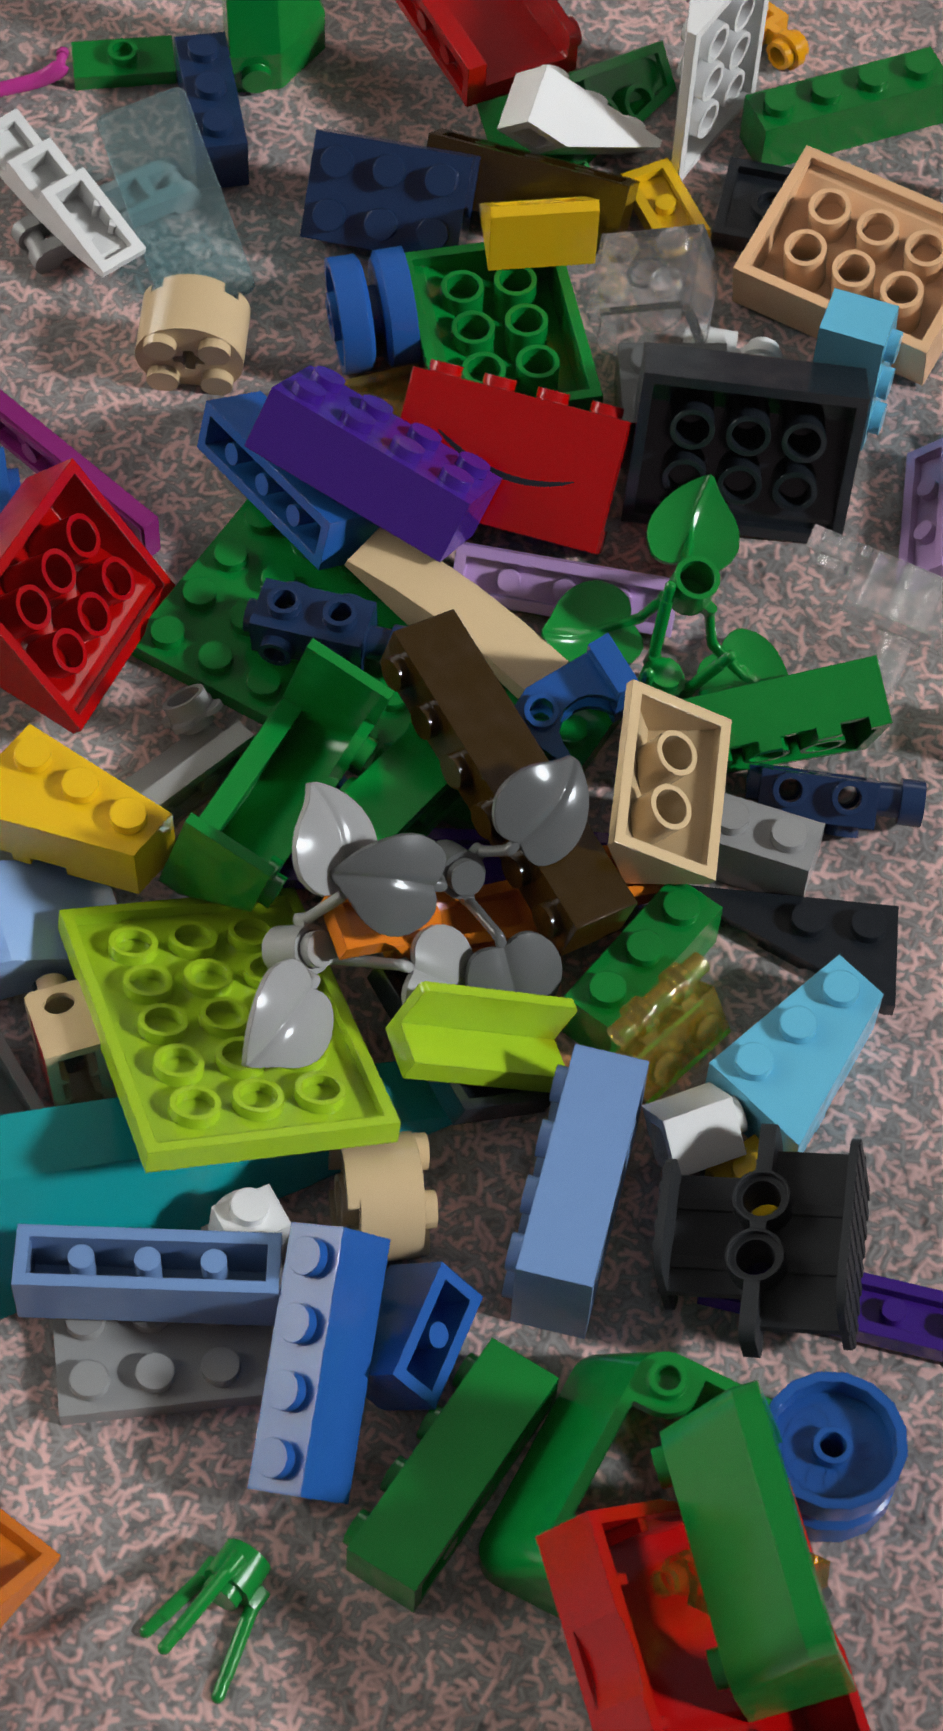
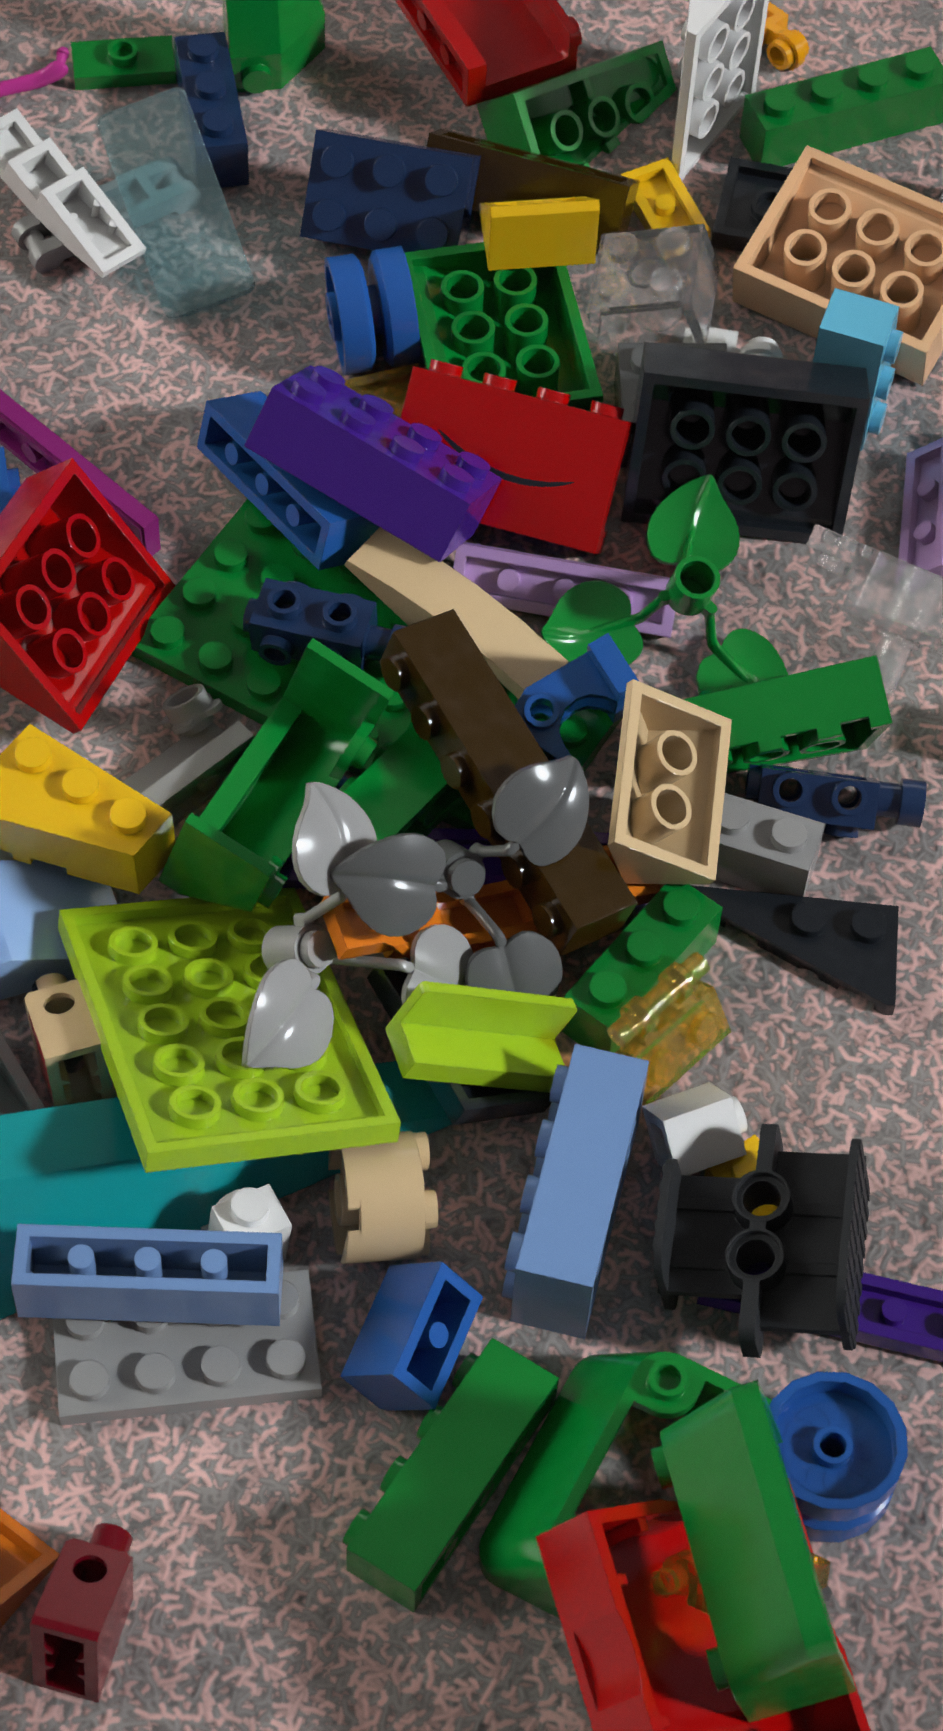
tan brick [135,274,251,396] -> none
green plant [139,1538,271,1704] -> none
blue brick [247,1222,391,1505] -> none
white slope [497,64,662,155] -> none
green plant [637,581,737,699] -> none
medium azure wedge [705,954,884,1152] -> none
none -> dark red torso [30,1523,133,1703]

